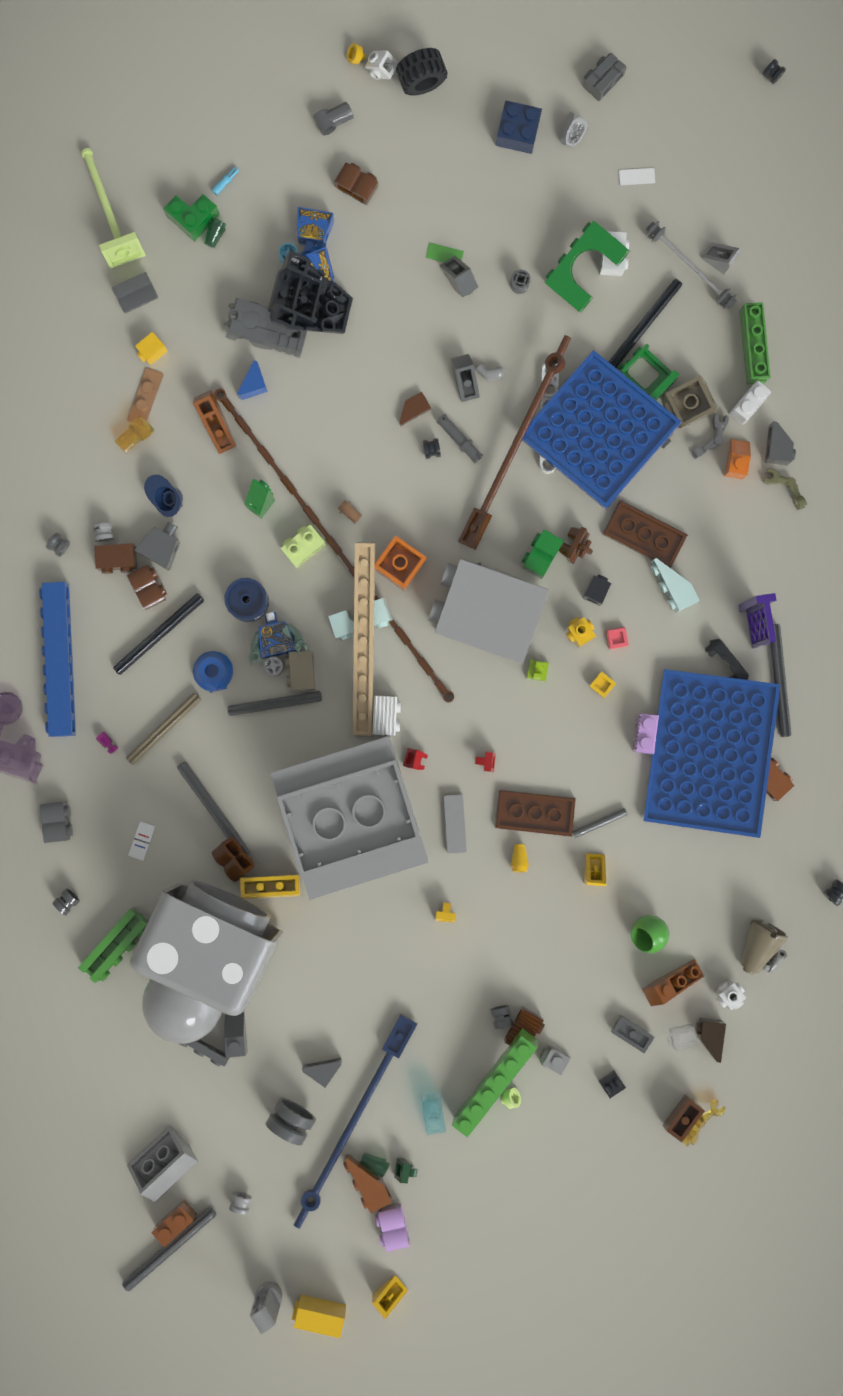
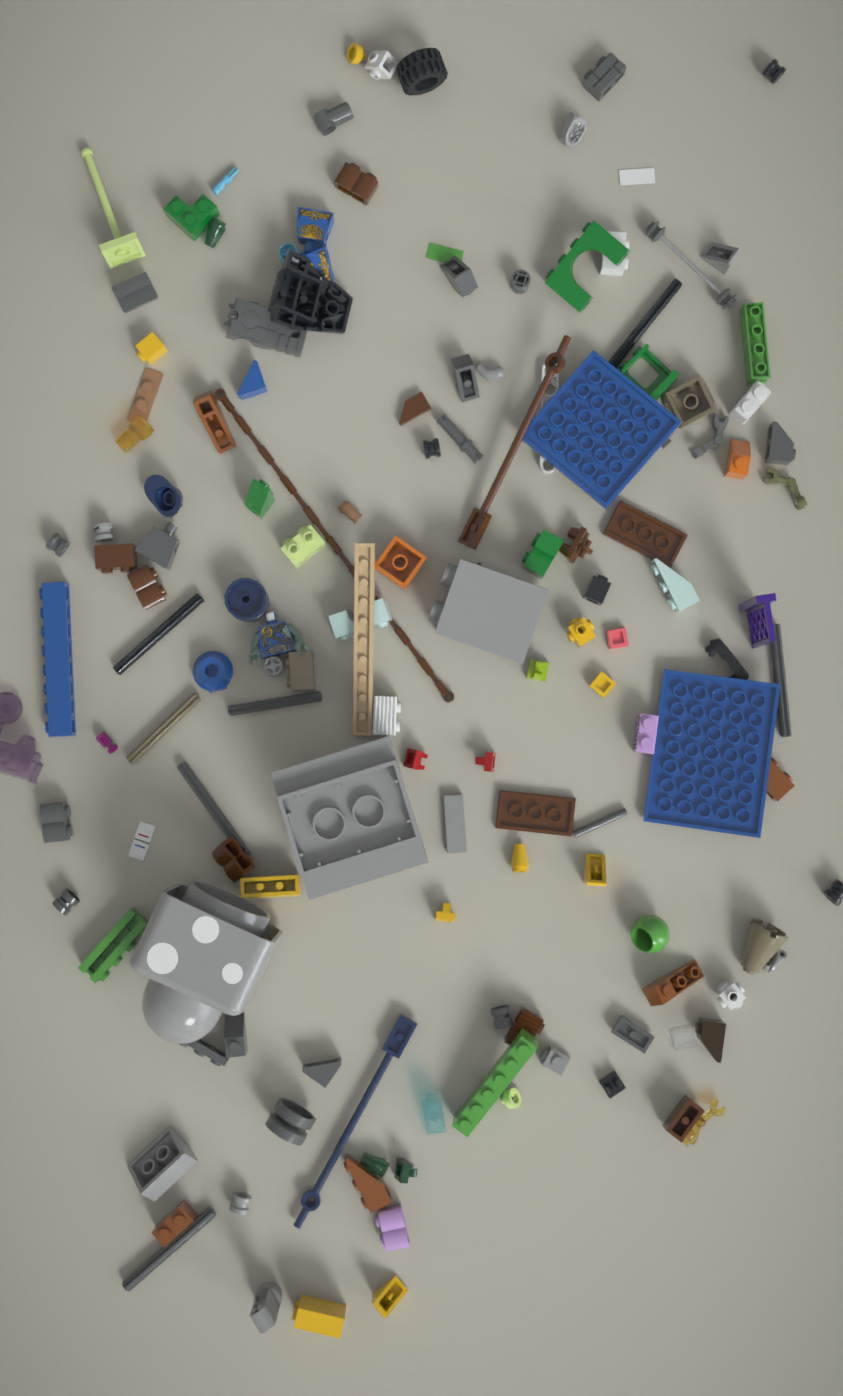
dark blue brick [496,100,542,154] -> none

